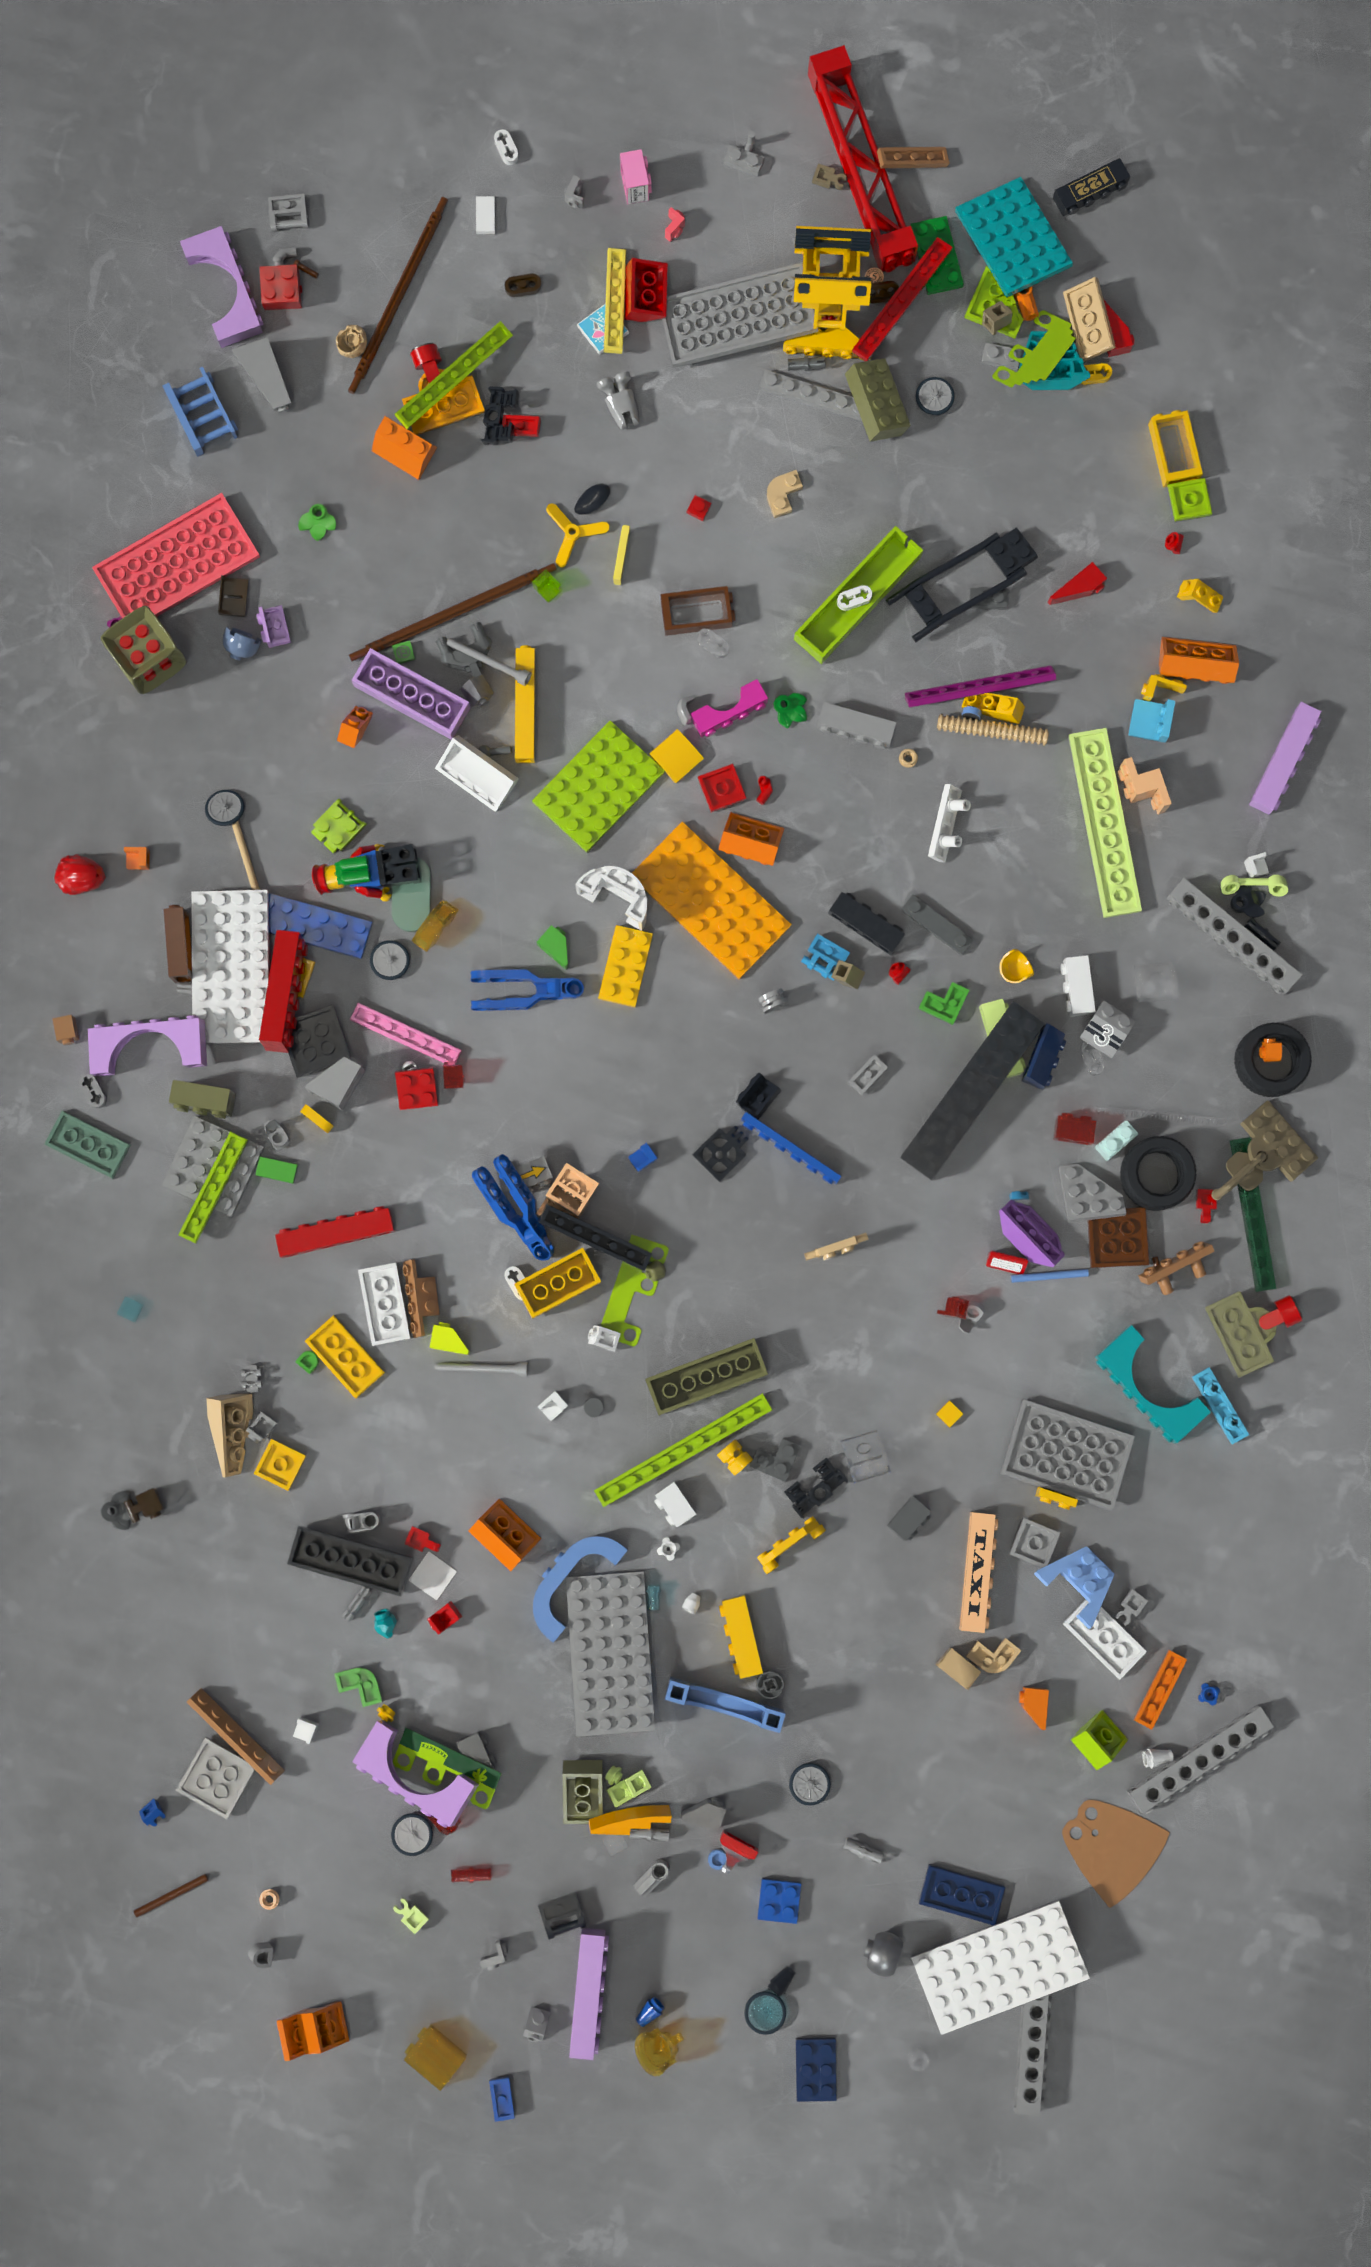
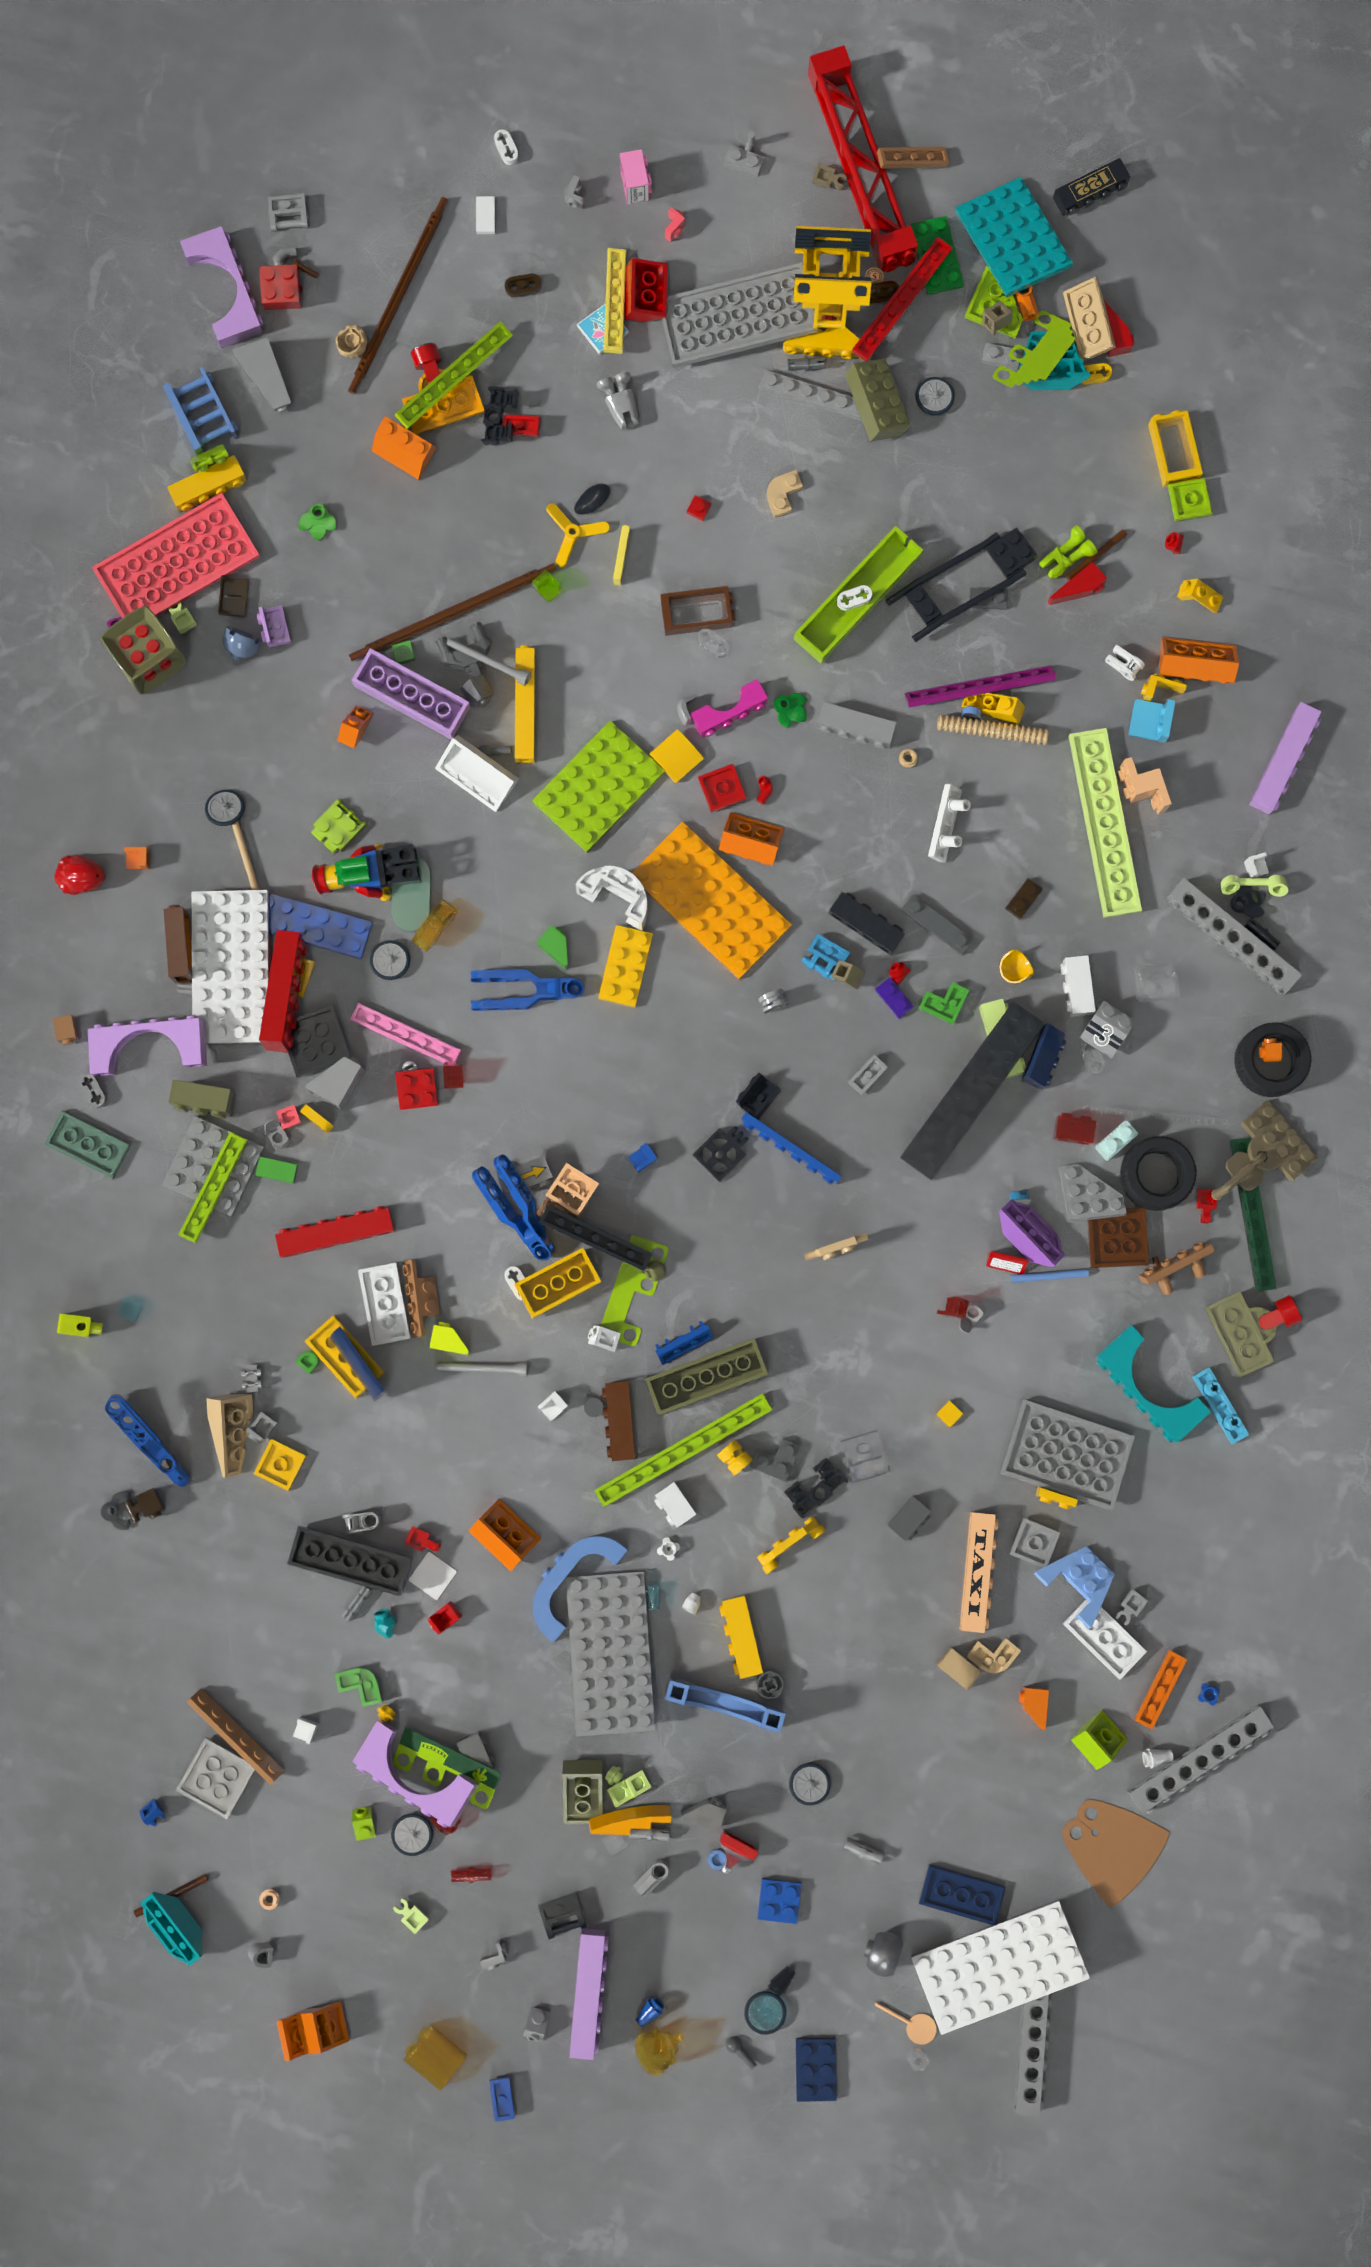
none -> neon yellow torso [57,1314,103,1337]
none -> blue piece [105,1394,190,1487]
none -> teal wedge [141,1892,203,1966]
none -> yellow brick [167,455,247,513]
none -> yellowish green plate [168,602,197,634]
none -> lime plate [189,444,229,473]
none -> coral plate [276,1105,301,1130]
none -> dark blue slope [330,1327,387,1402]
none -> lime bracket [352,1806,376,1841]
none -> reddish brown brick [602,1381,635,1461]
none -> blue plate [655,1321,714,1365]
none -> dark grey bar [726,2037,757,2070]
none -> dark purple plate [875,977,914,1019]
none -> light nougat piece [875,2002,936,2045]
none -> dark brown plate [1005,878,1043,920]
none -> lime piece [1039,525,1097,579]
none -> reddish brown bar [1066,529,1127,581]
none -> white piece [1105,645,1145,681]

